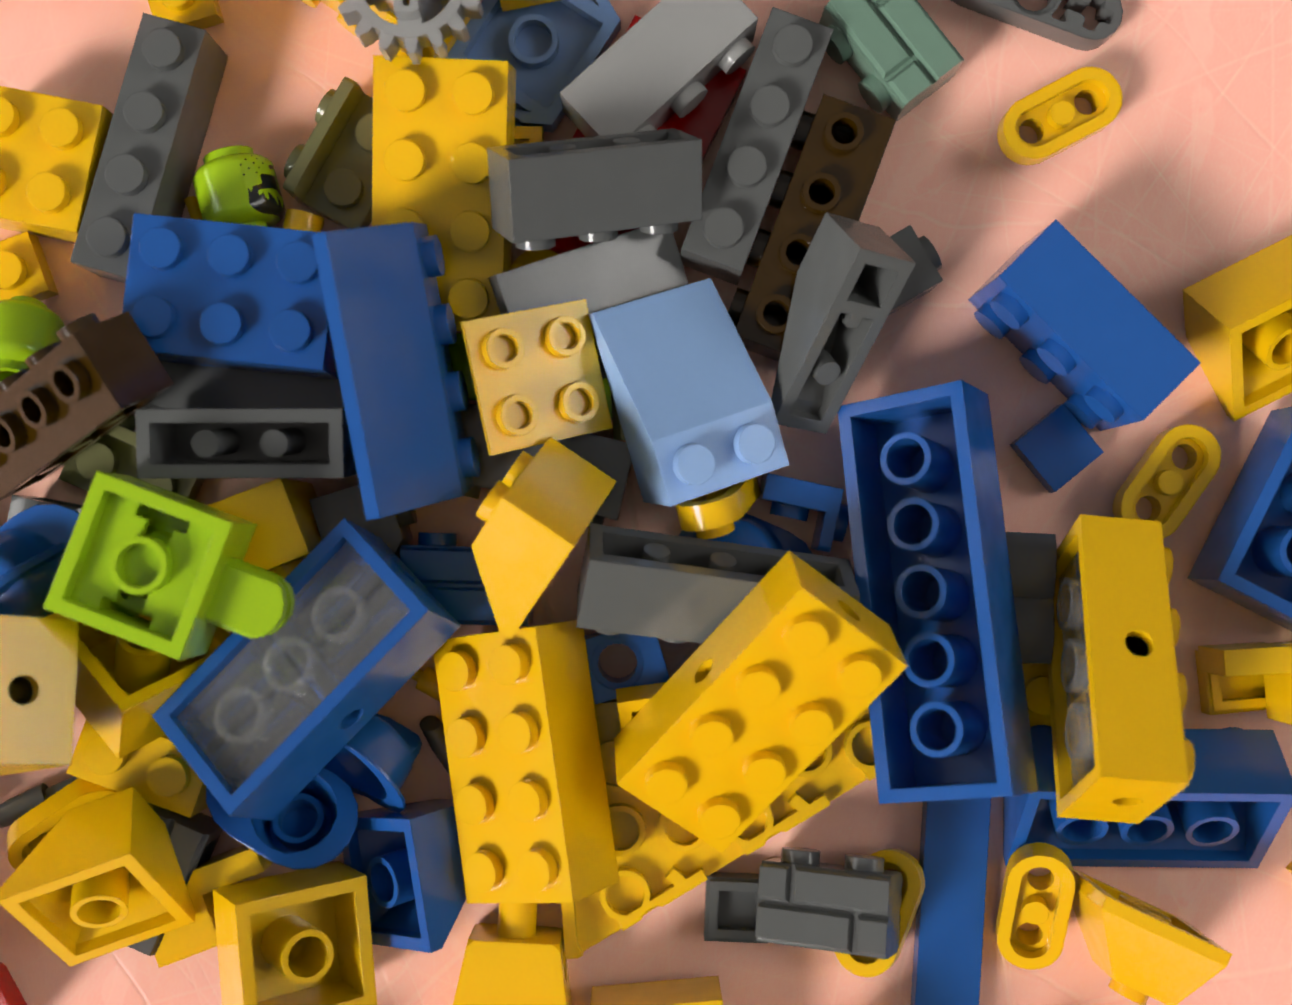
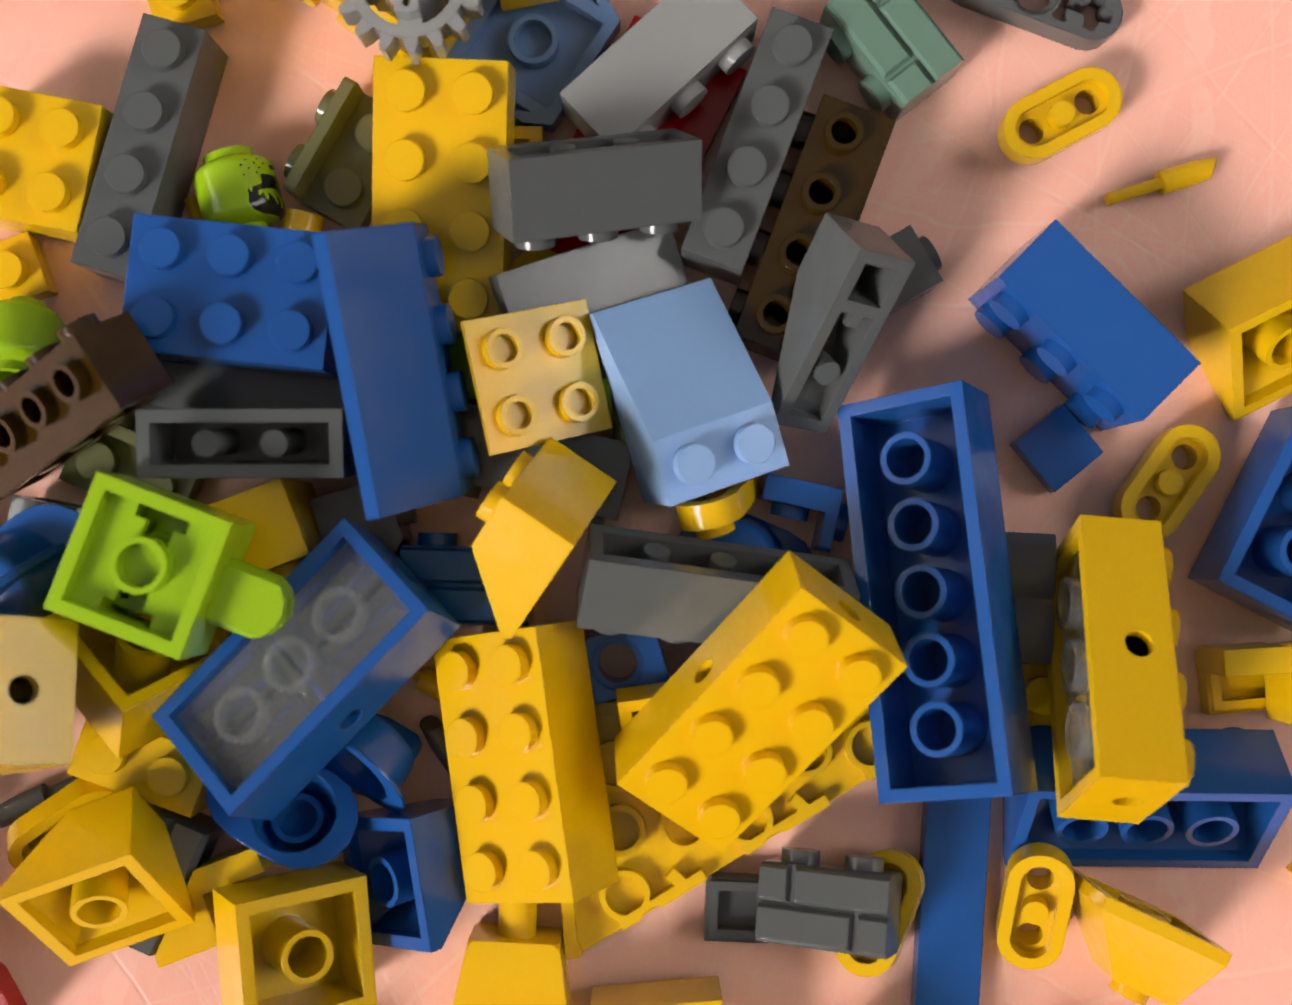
none -> yellow piece [1104,157,1218,206]

